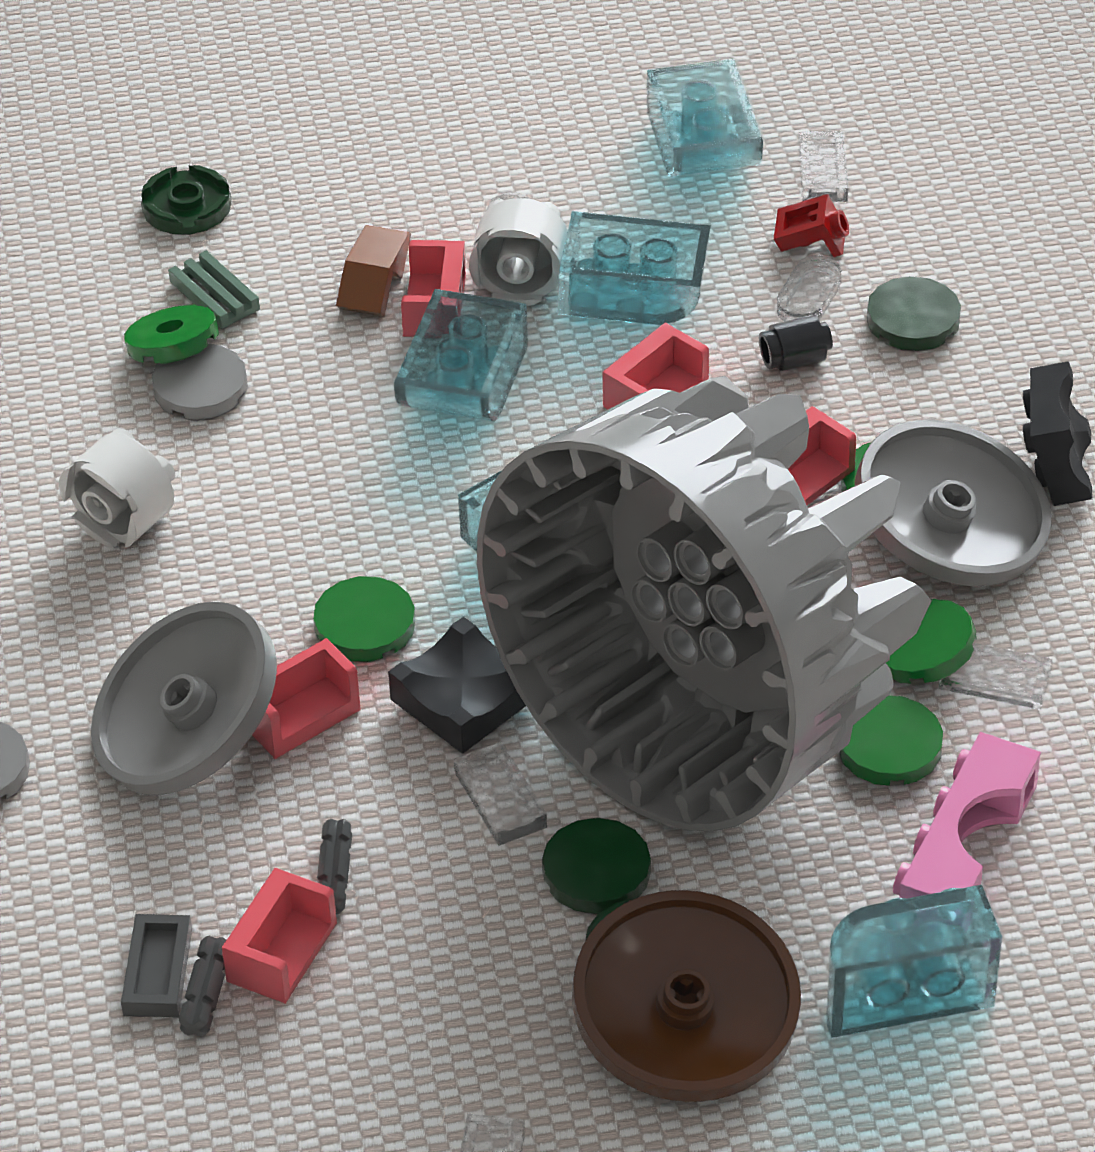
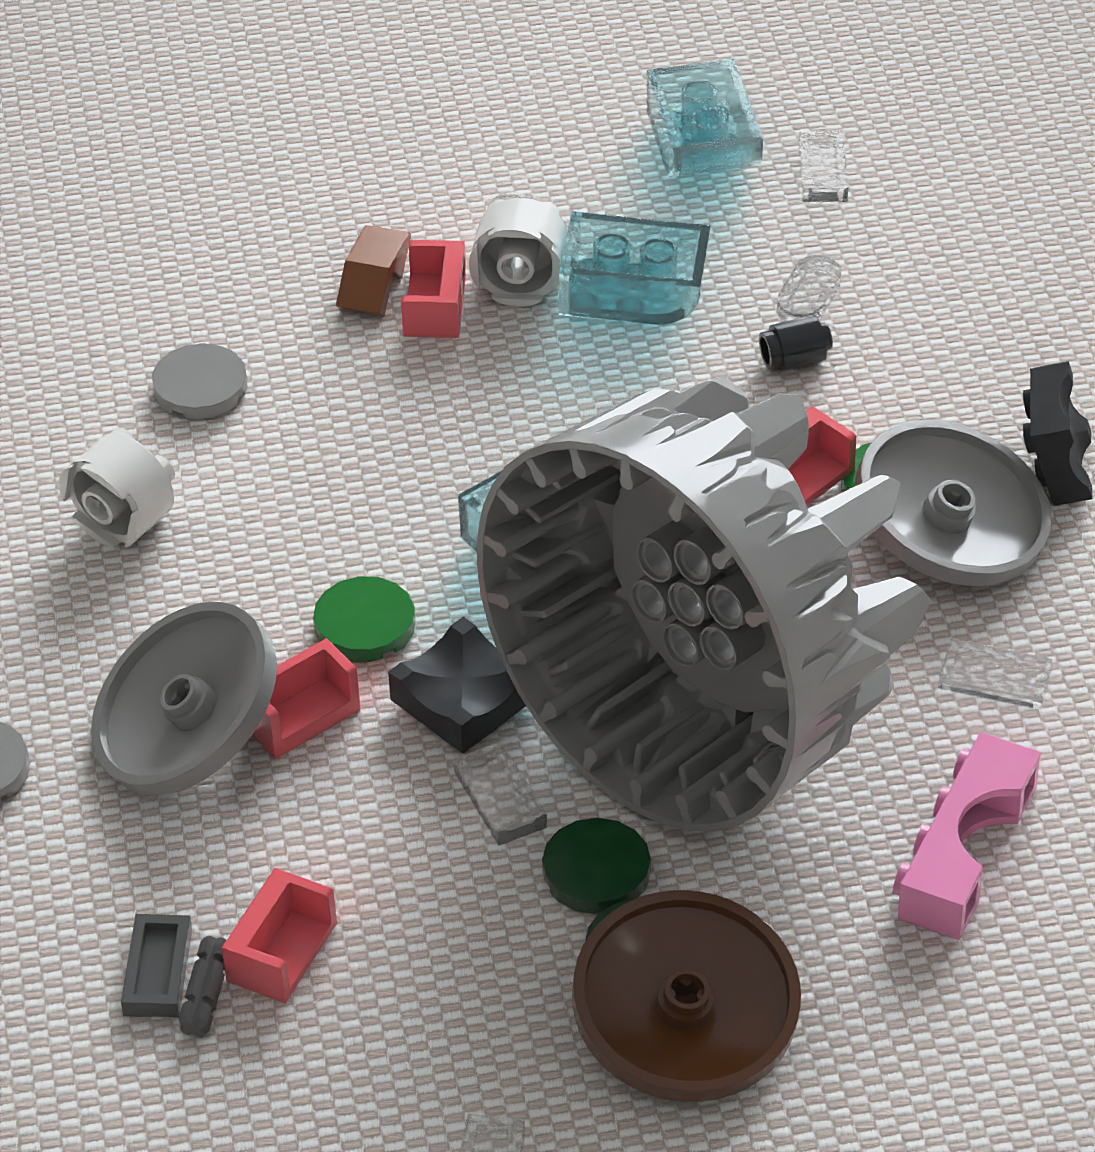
green tile [124,305,219,364] -> none
dark green tile [141,165,232,235] -> none
sand green tile [168,250,260,329] -> none
dark grey axle [317,819,352,915] -> none
clear light blue brick [394,289,528,422] -> none
coral panel [602,322,709,410] -> none
red bracket [774,194,849,257] -> none
clear light blue brick [826,885,1002,1038] -> none
green tile [839,695,943,786] -> none
tile [867,276,961,351] -> none
green tile [886,599,977,684] -> none

